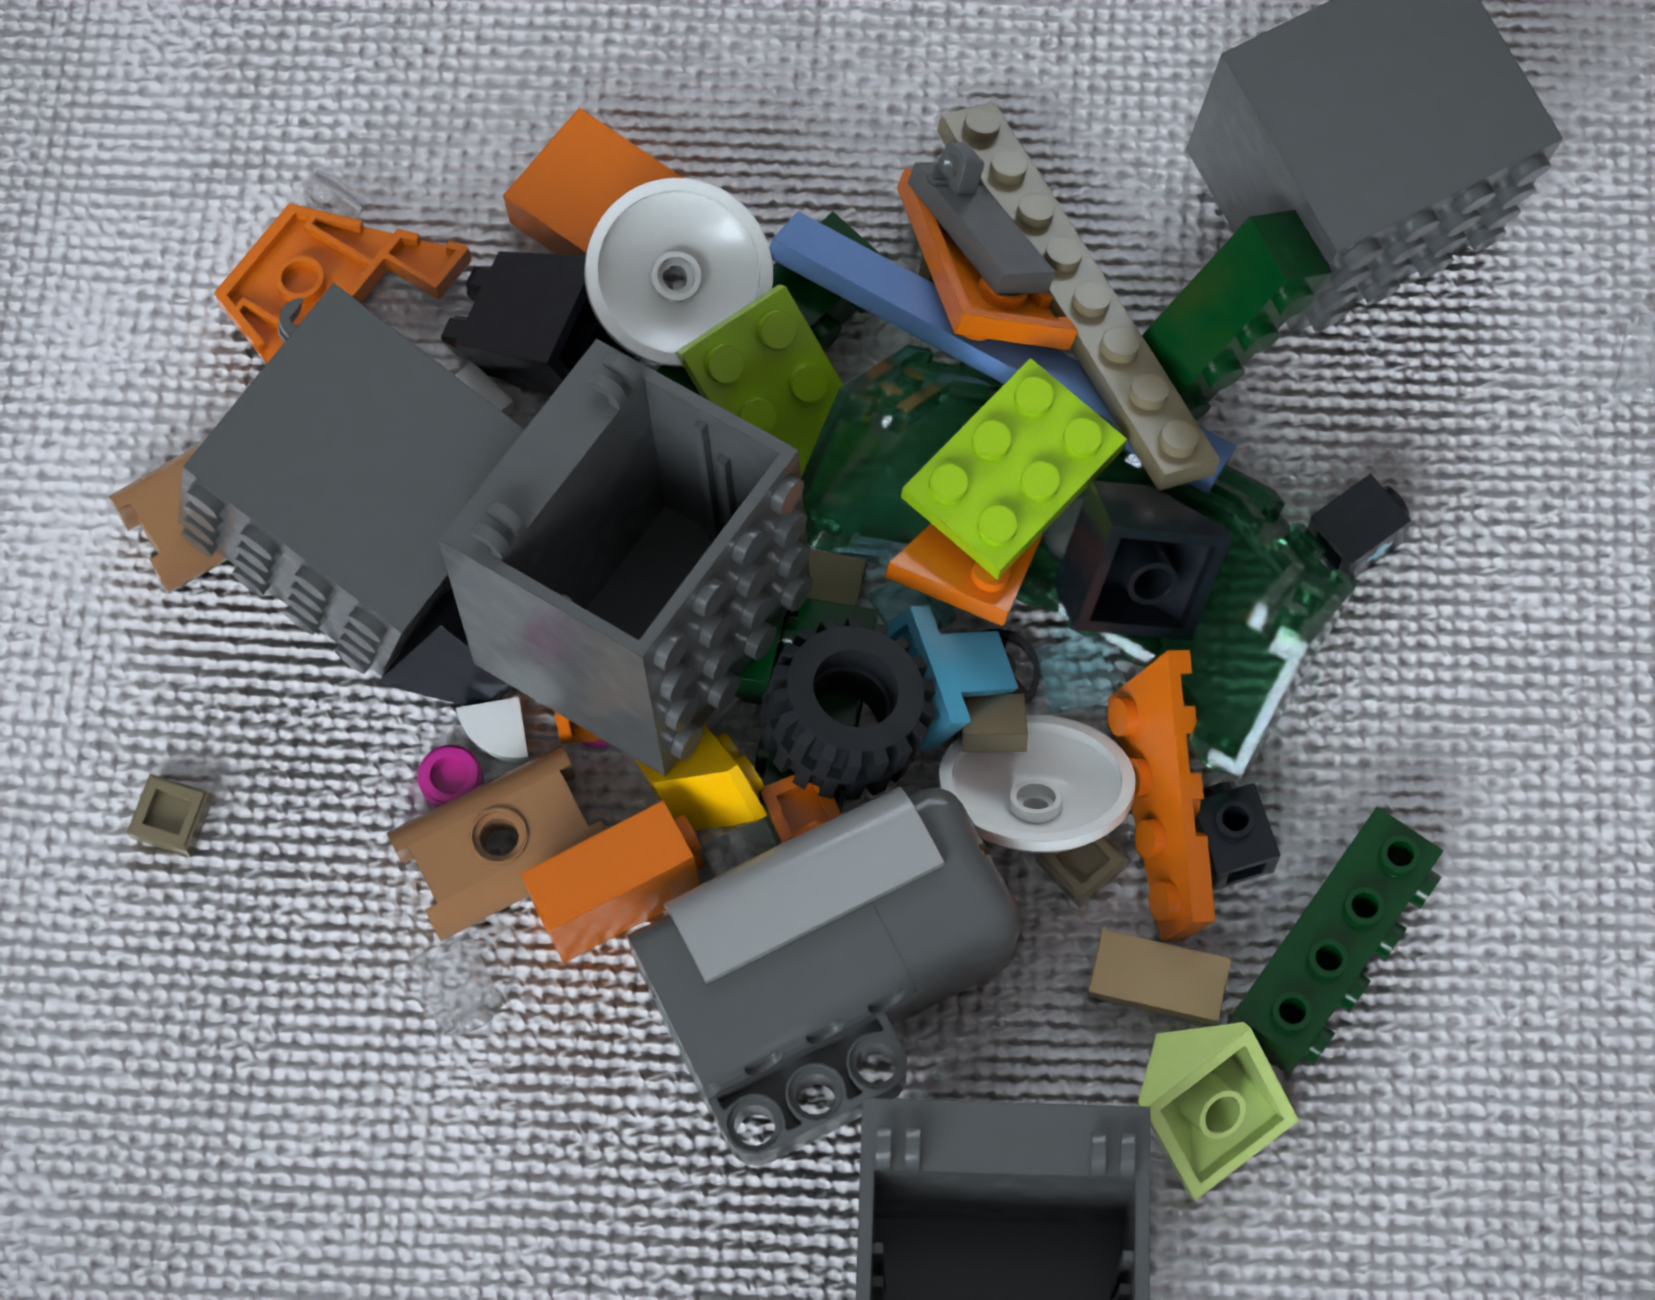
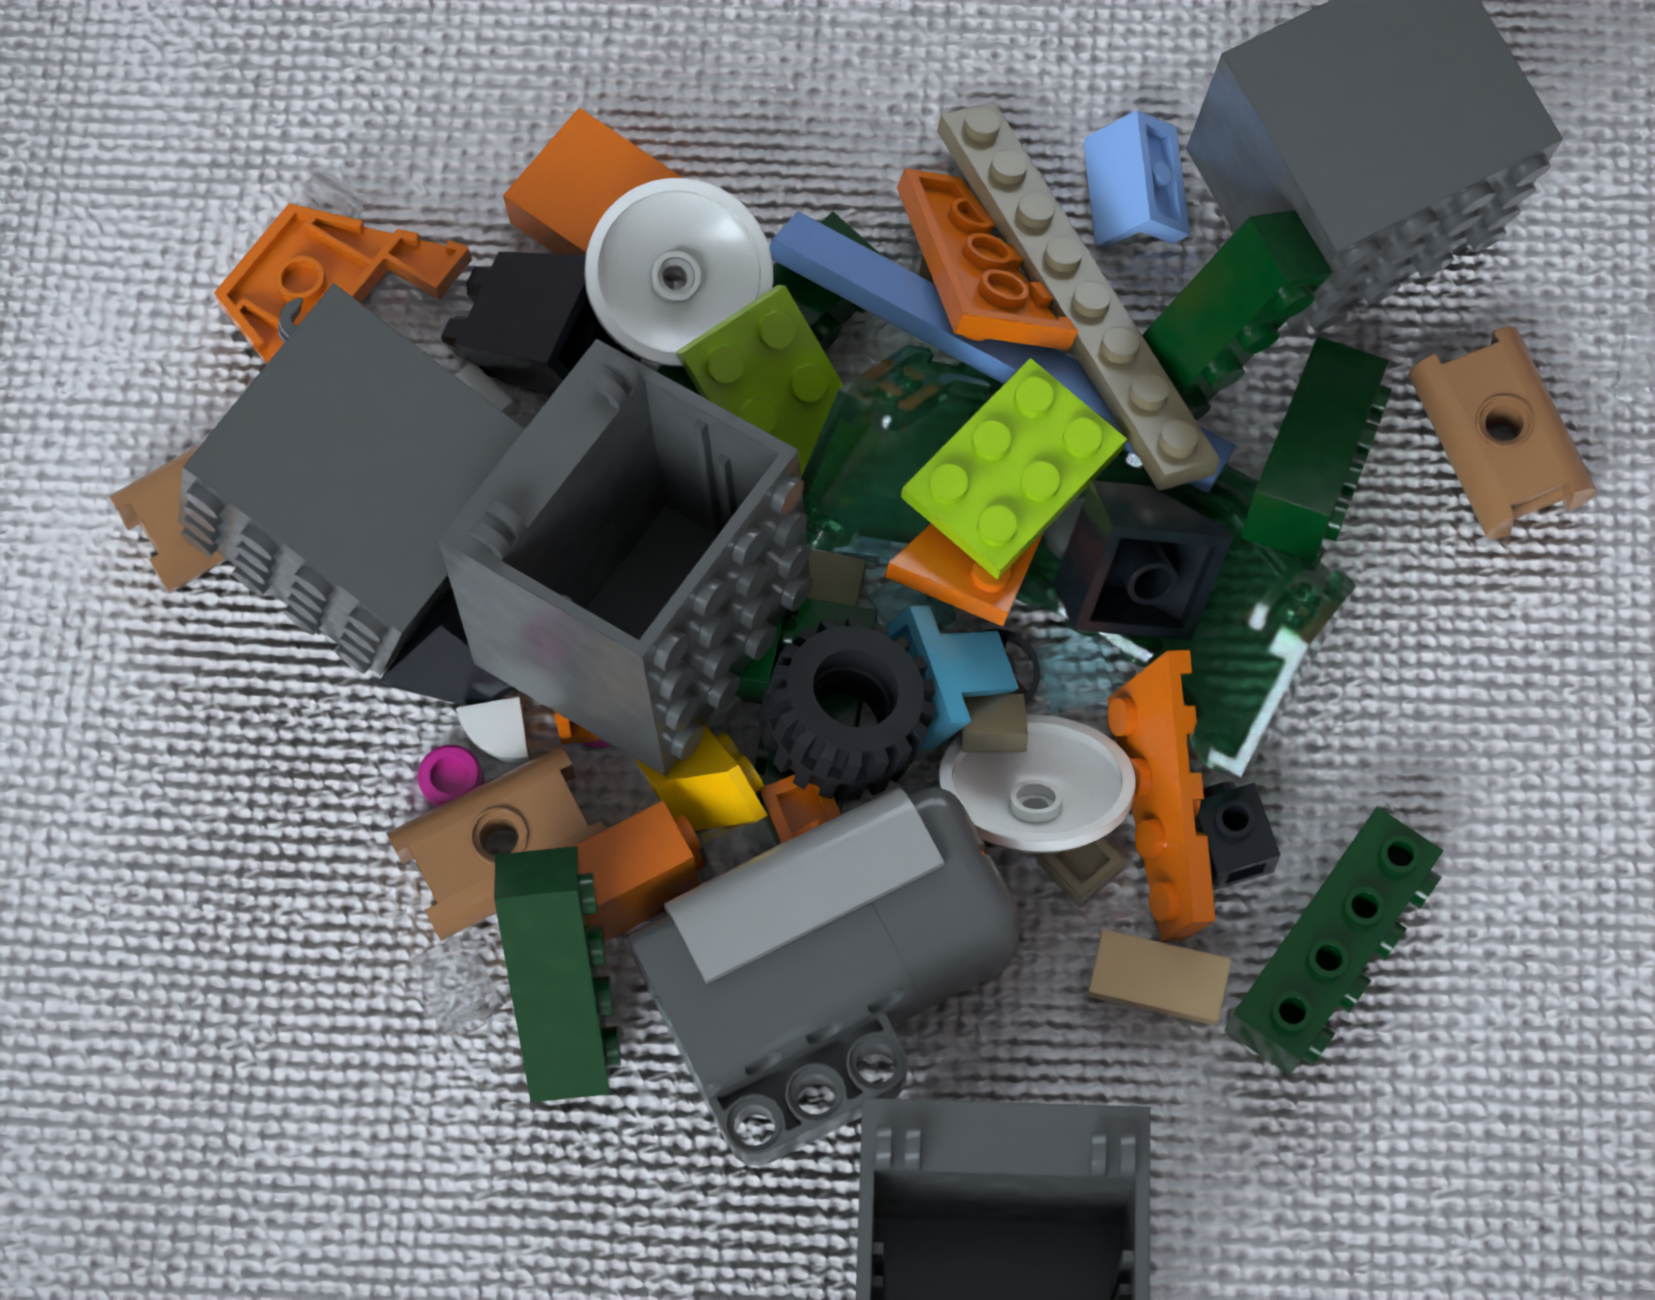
dark tan tile [126,774,214,857] -> none
dark grey hinge [907,142,1056,295] -> none
yellowish green slope [1138,1022,1299,1201] -> none
black brick [1304,473,1411,586] -> none
none -> dark green brick [494,846,622,1102]
none -> light blue panel [1083,110,1190,248]
none -> dark green brick [1241,336,1392,563]
none -> medium nougat piece [1408,326,1597,540]

